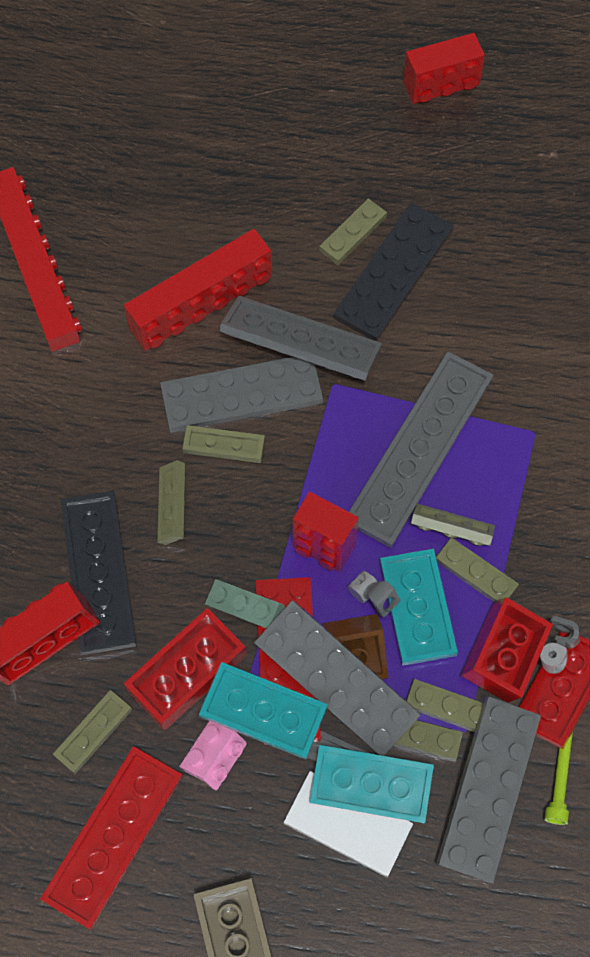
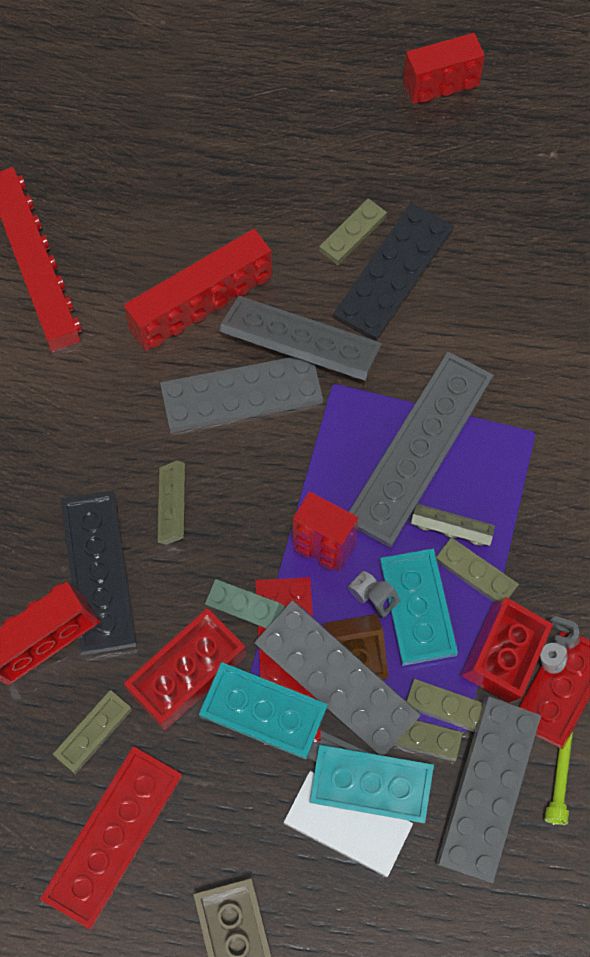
bright pink bracket [179,721,247,790] -> none
olive plate [183,425,265,463] -> none

